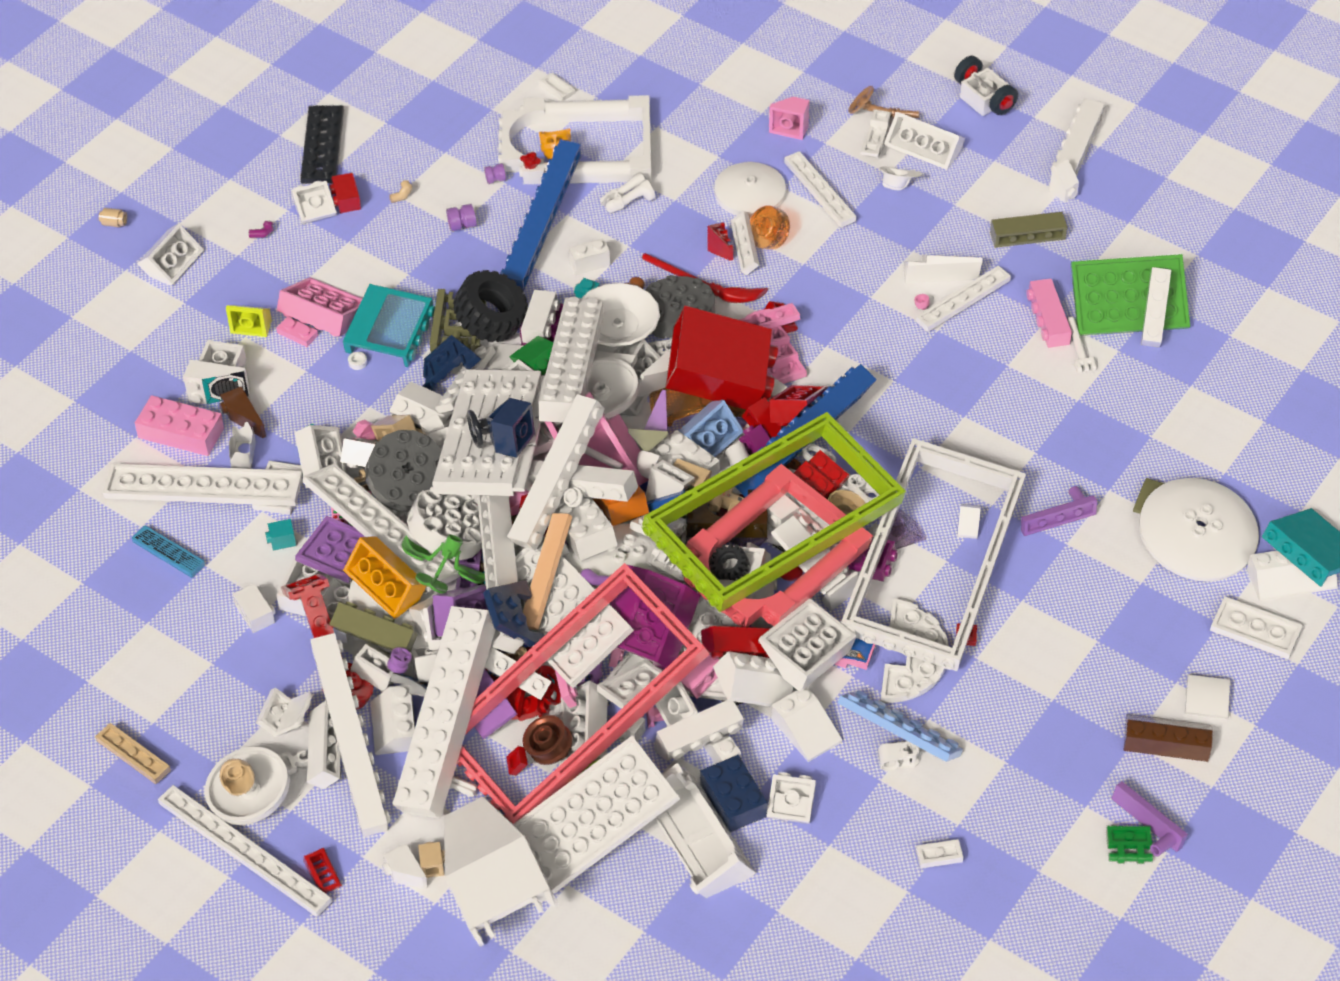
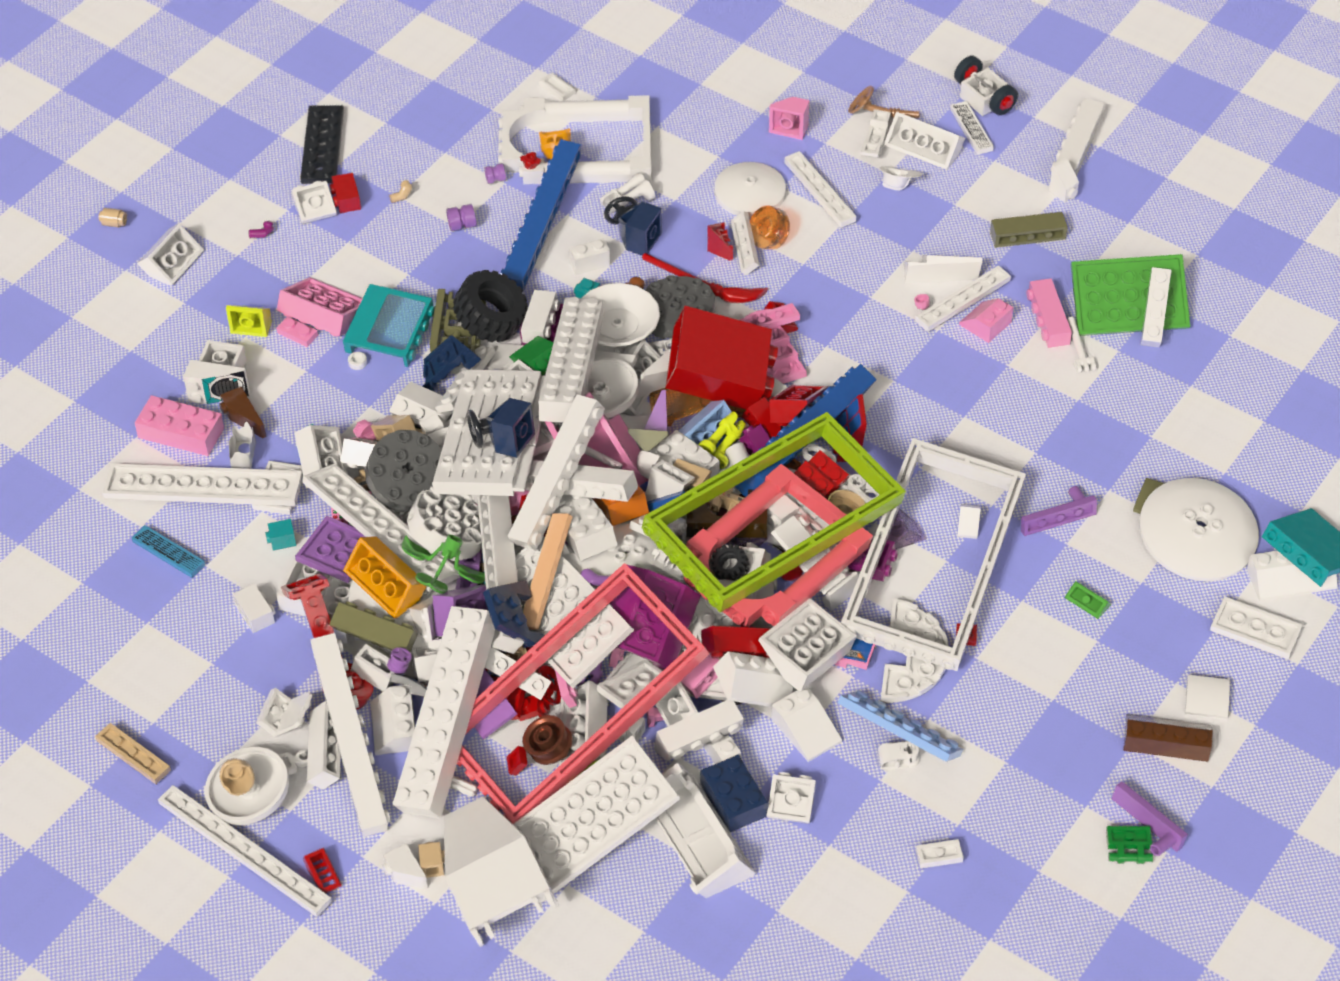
white plate [563,487,583,508] -> none
none -> dark blue piece [604,196,662,256]
none -> neon yellow piece [698,411,746,469]
none -> slope [832,394,867,462]
none -> white tile [950,101,994,155]
none -> bright pink slope [959,298,1013,343]
none -> bright green slope [1064,581,1111,619]

